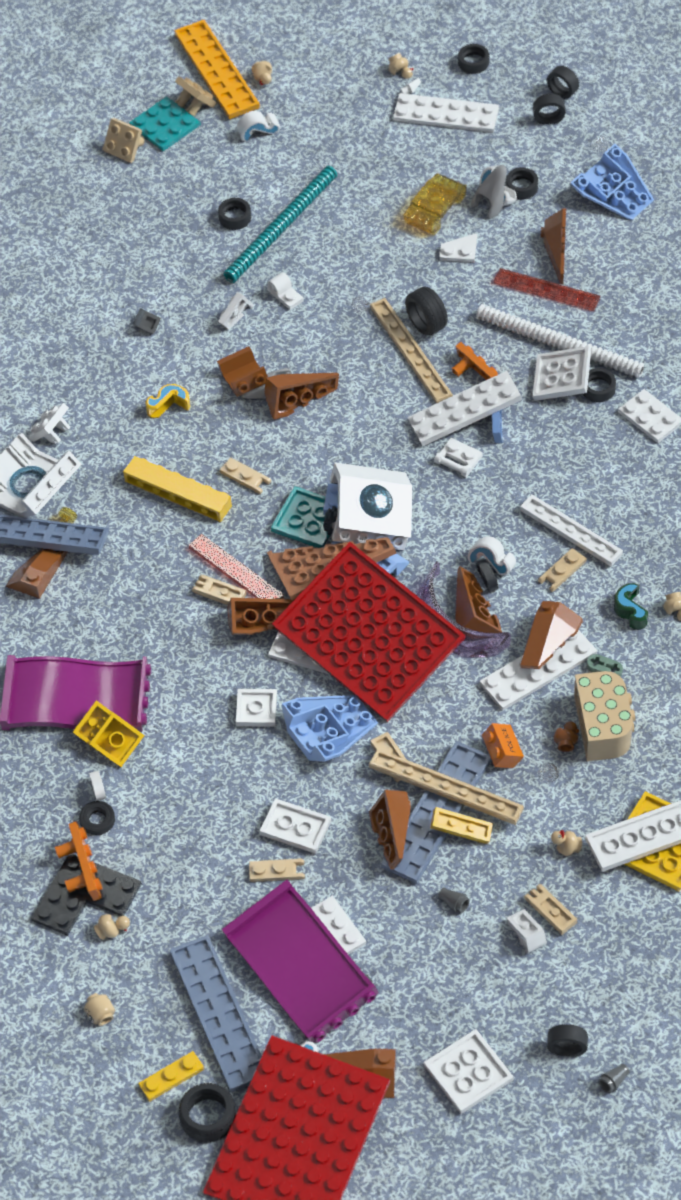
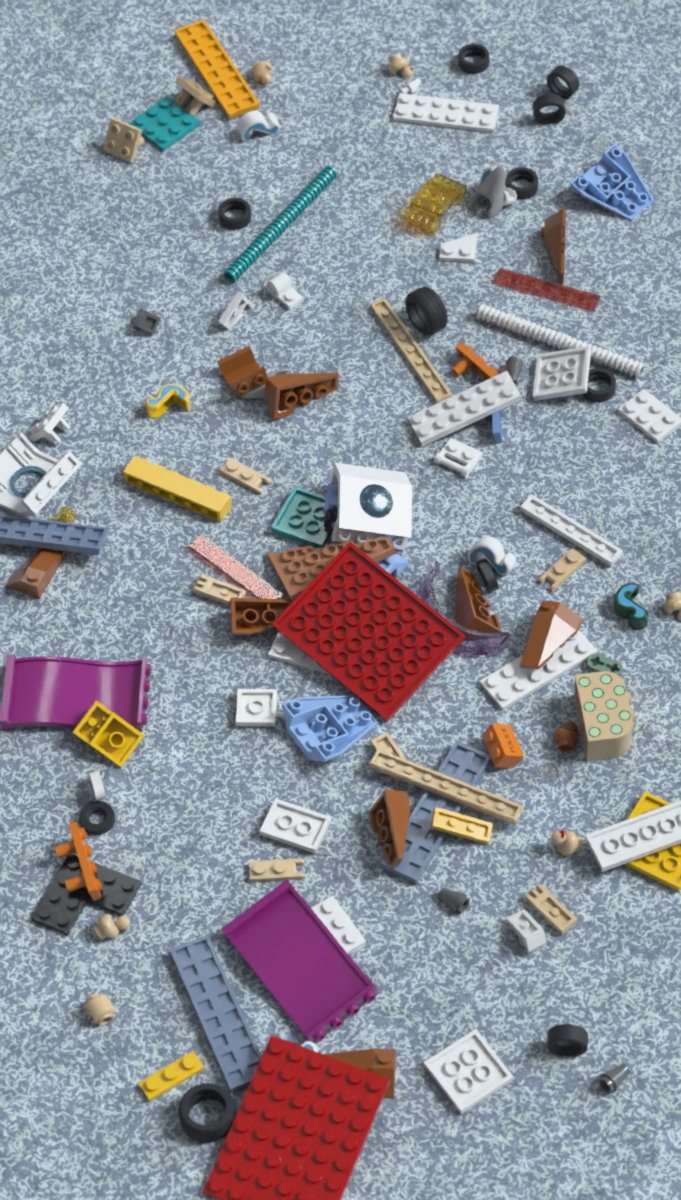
none -> dark grey cone [505,356,523,384]

